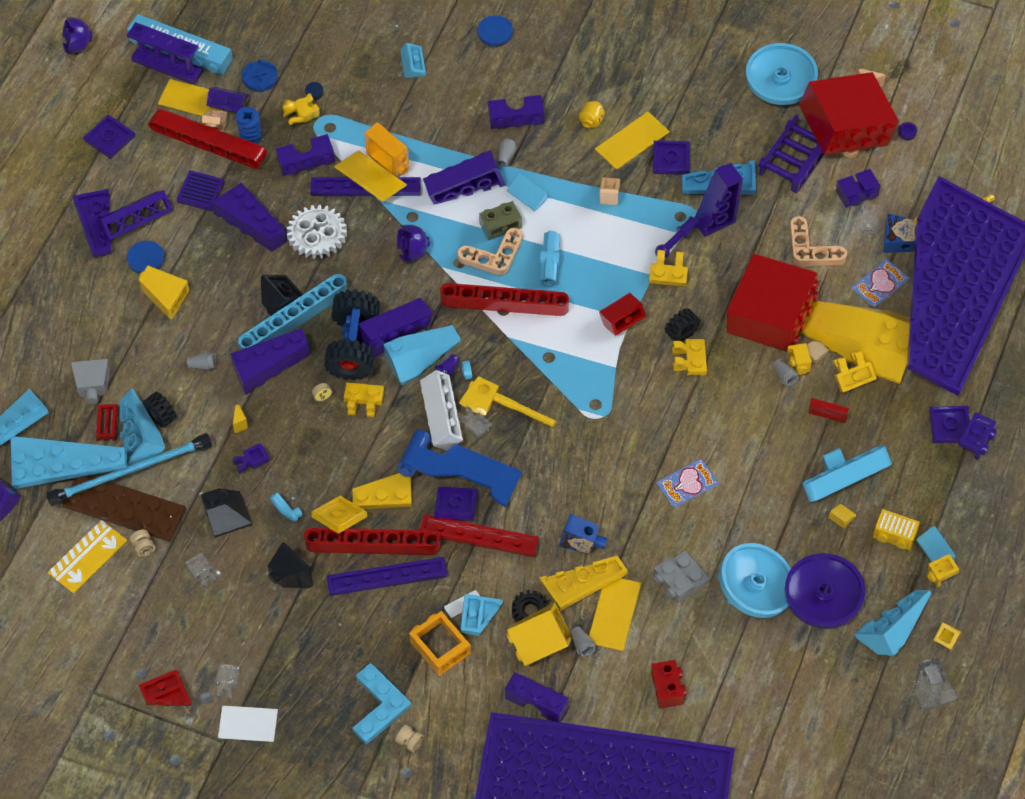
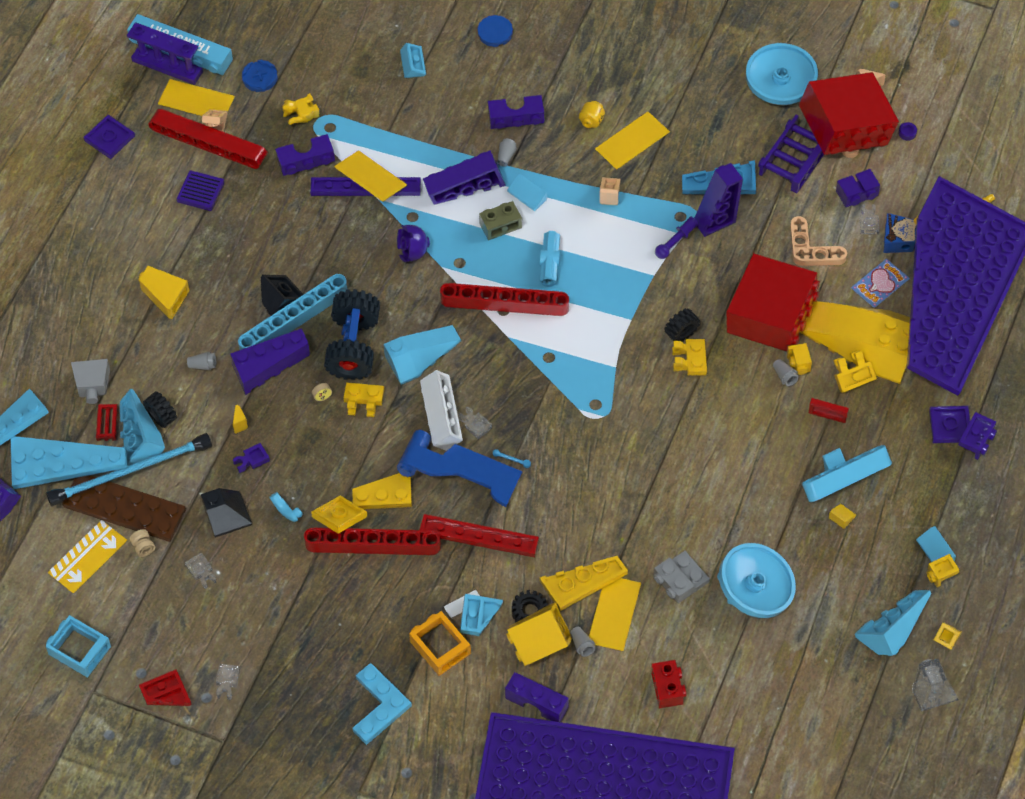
dark purple cylinder [63,17,92,53] -> none
dark purple wing [73,189,111,257] -> none
dark purple fence [95,190,173,240] -> none
blue tile [127,241,165,274] -> none
dark purple panel [206,87,249,112] -> none
dark purple wedge [212,182,287,252] -> none
white sticker [218,706,278,742] -> none
blue piece [236,107,262,144] -> none
black slope [268,542,313,588] -> none
white gear [287,205,347,259] -> none
dark blue tile [305,82,323,100] -> none
dark purple tile [326,557,447,596] -> none
dark purple wedge [356,298,433,358] -> none
light orange window [364,122,409,177] -> none
tan wheel [396,725,424,753] -> none
dark purple cone [434,354,459,378] -> none
dark purple tile [434,487,477,520] -> none
light nougat beam [458,228,523,276] -> none
yellow piece [459,377,556,427] -> none
medium azure tile [461,360,472,380] -> none
blue torso [559,514,608,554] -> none
red brick [599,293,646,336] -> none
yellow plate [649,250,688,287] -> none
dark purple tile [653,141,690,175] -> none
sticker [656,459,719,508] -> none
dark purple dish [785,553,865,628] -> none
tan tile [807,341,829,364] -> none
yellow brick [873,509,920,550] -> none
none -> medium azure window [46,615,111,678]
none -> dark azure hinge [492,449,531,468]

